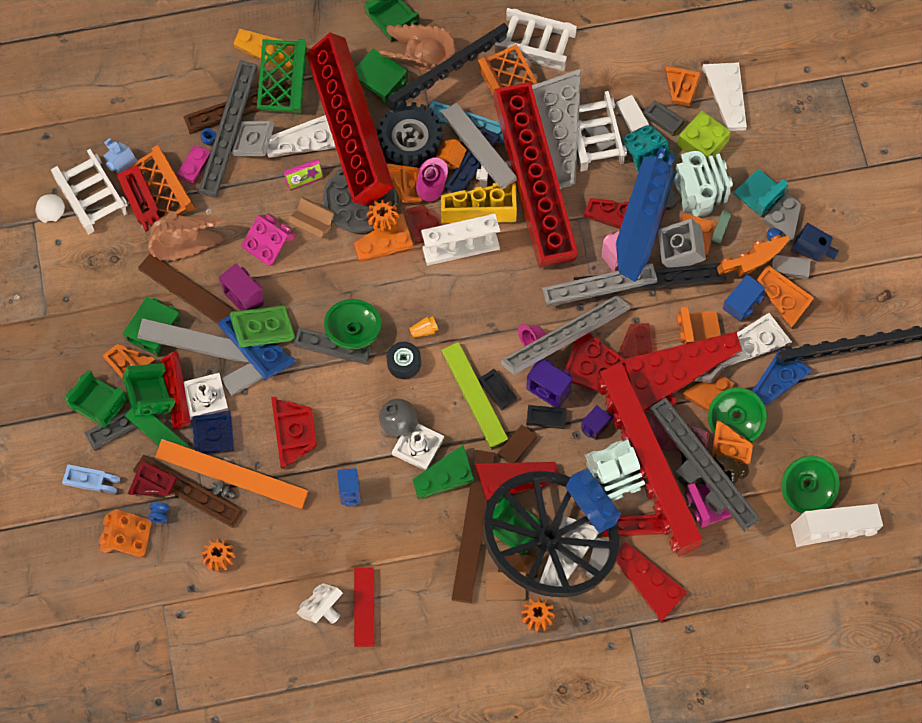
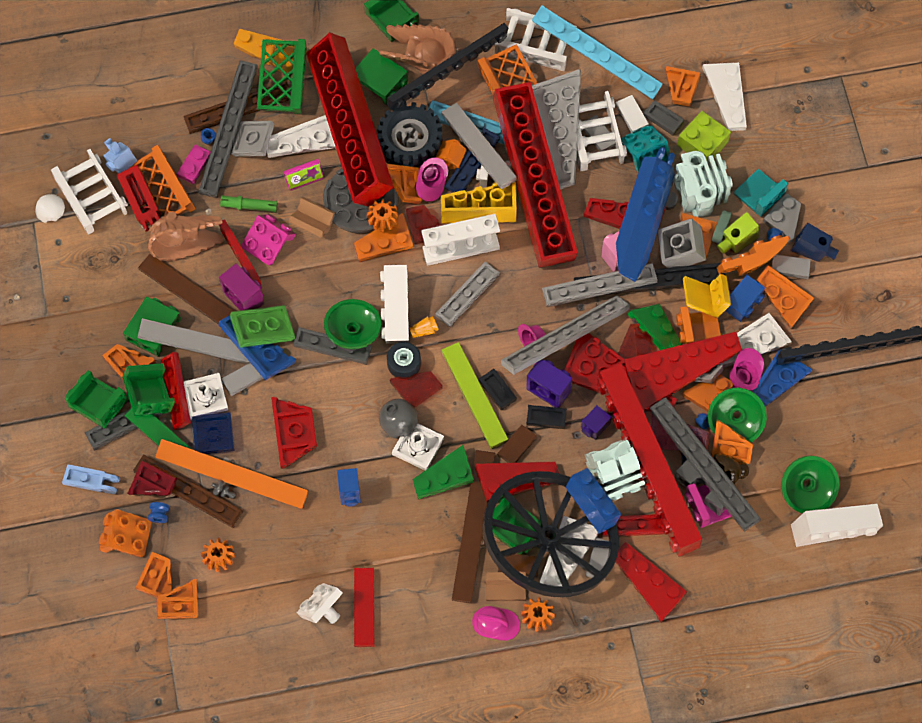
none -> orange wing [136,552,172,598]
none -> orange wing [156,579,198,619]
none -> red tile [219,219,262,286]
none -> bright green pin [220,195,278,213]
none -> white wedge [380,265,409,344]
none -> clear red wing [390,371,442,408]
none -> light grey tile [435,261,499,327]
none -> dark pink piece [472,606,520,641]
none -> medium azure plate [532,5,663,100]
none -> green wing [627,304,682,350]
none -> yellow bracket [683,274,731,318]
none -> blue hinge [695,413,710,430]
none -> lime torso [717,212,759,254]
none -> dark pink piece [730,348,764,390]

